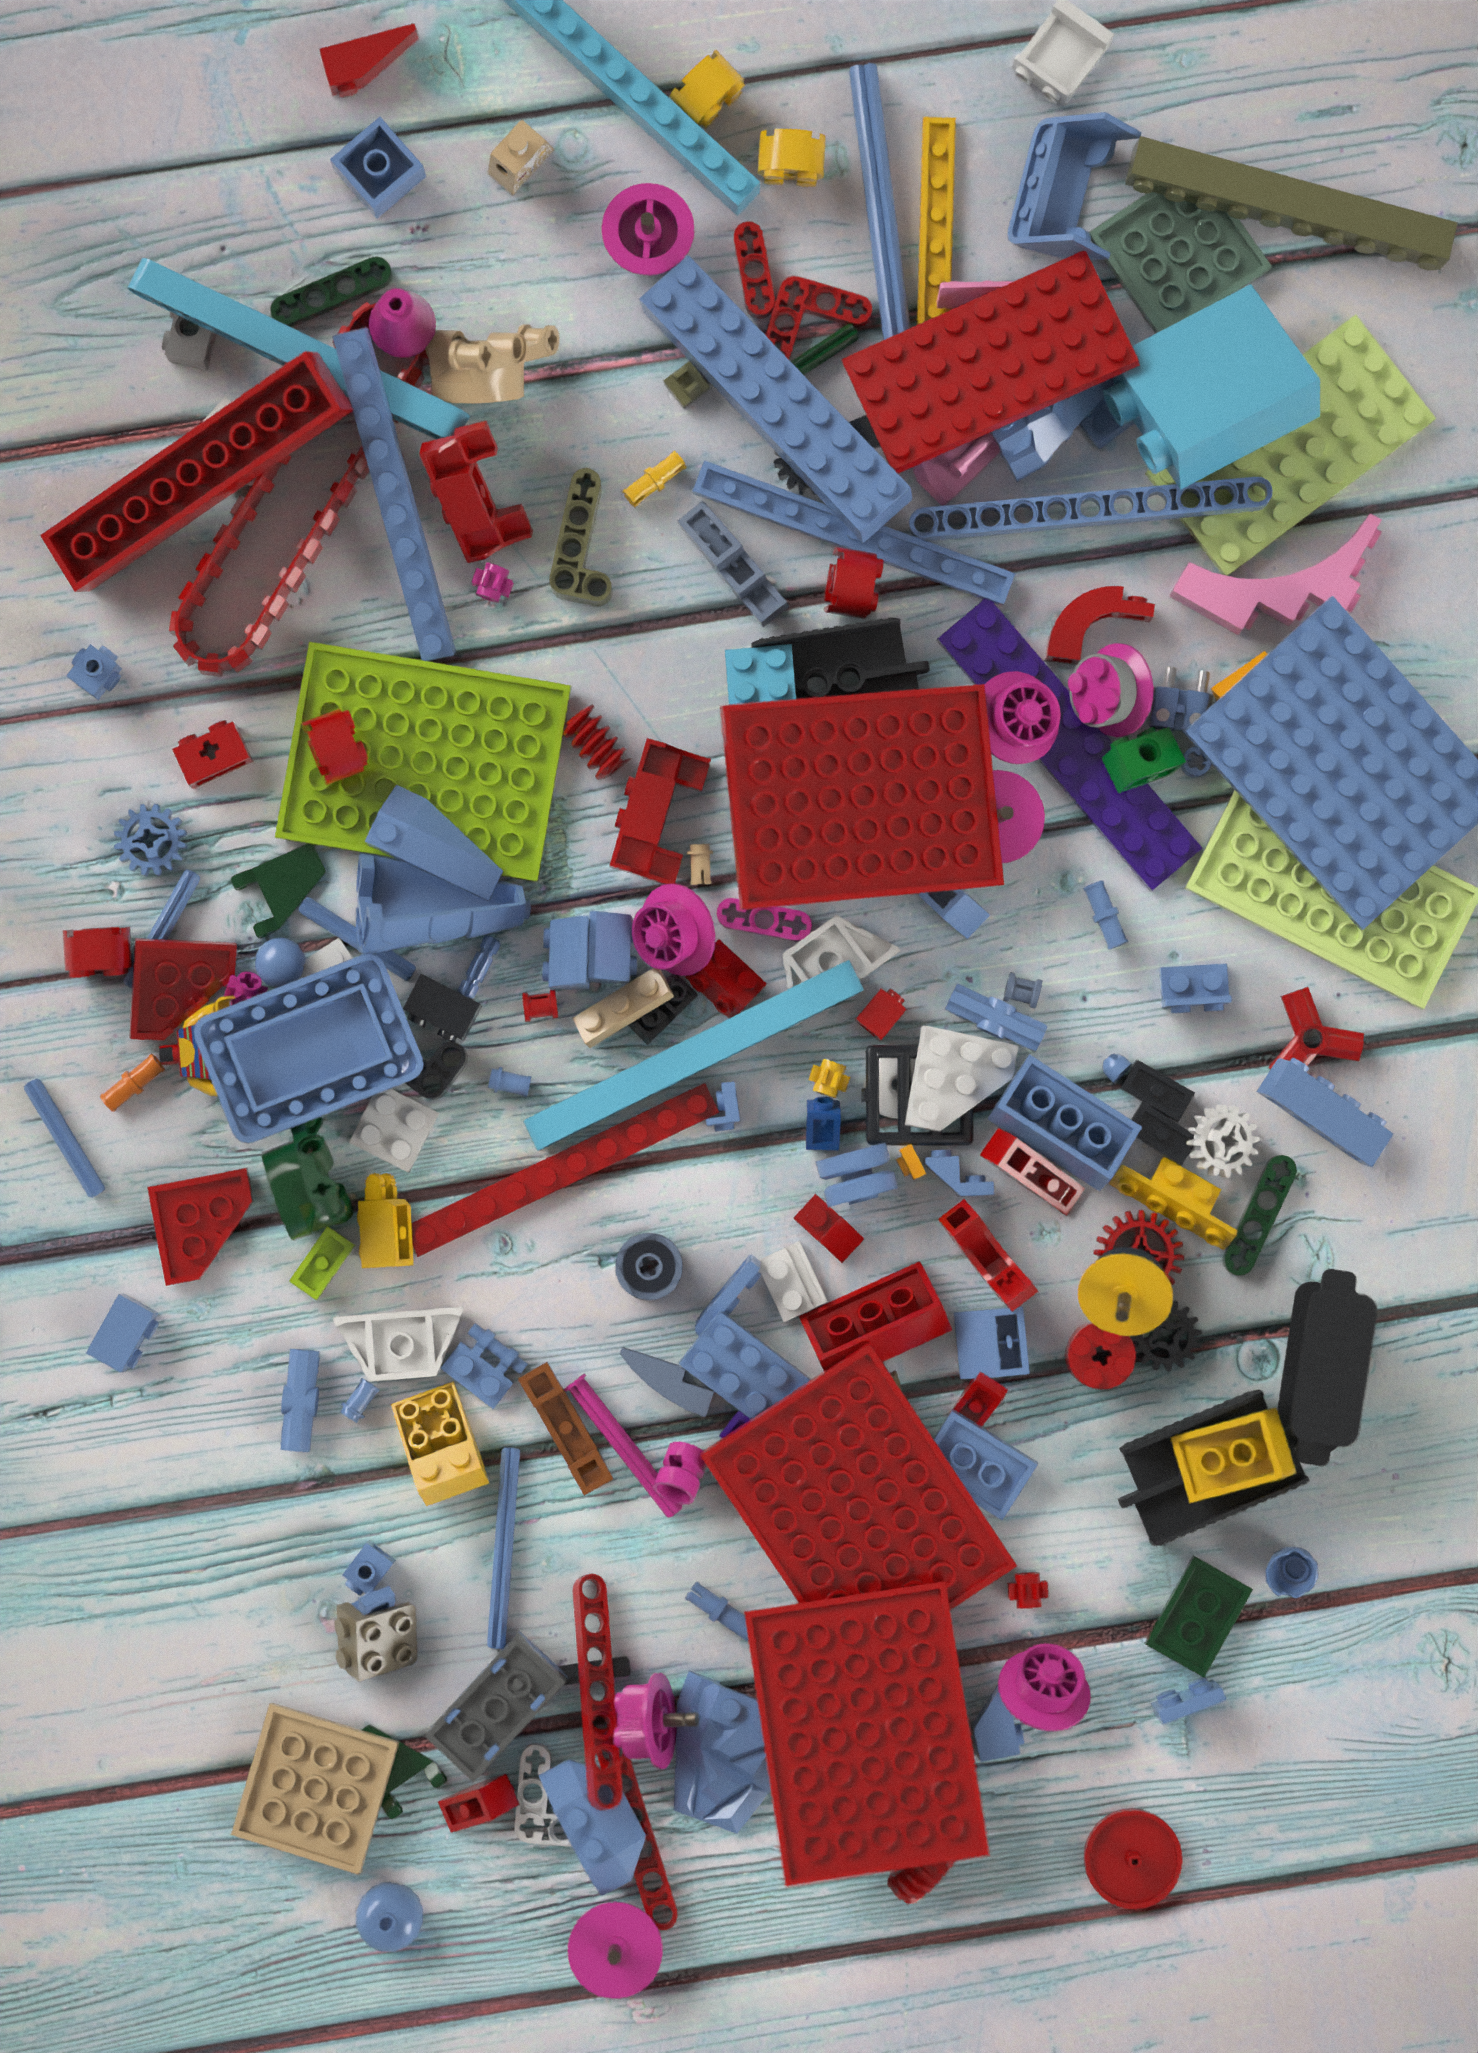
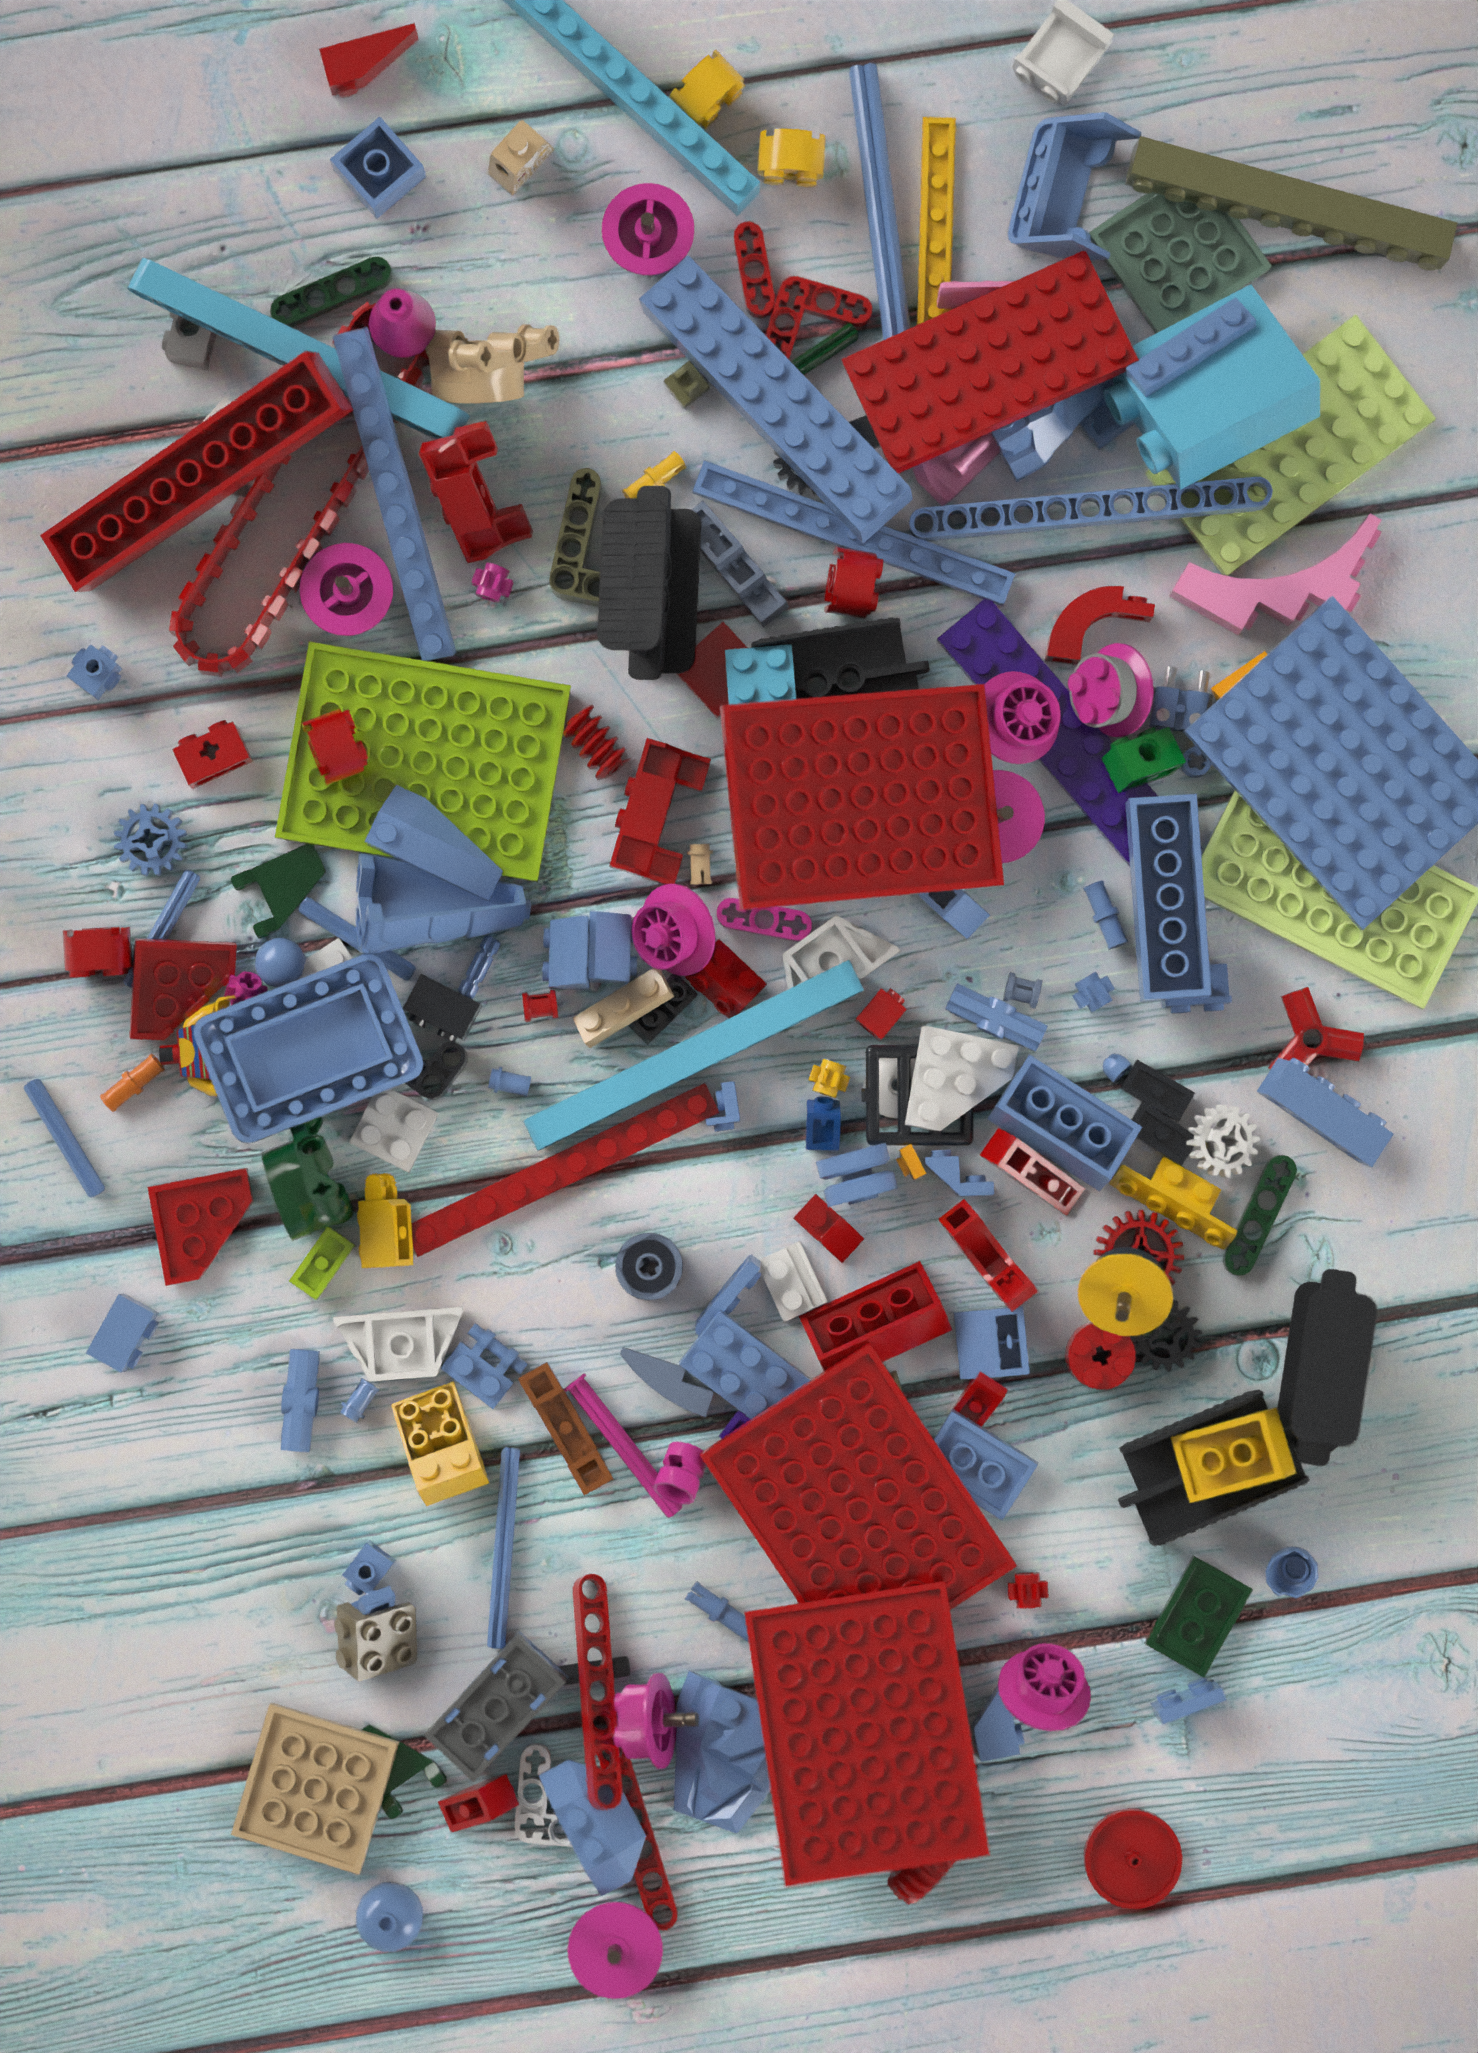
none -> dark pink piece [300,543,393,636]
none -> black piece [597,486,702,680]
none -> red slope [676,621,748,718]
none -> medium blue gear [1072,972,1115,1013]
none -> medium blue brick [1125,794,1212,1002]
none -> medium blue plate [1126,297,1256,397]

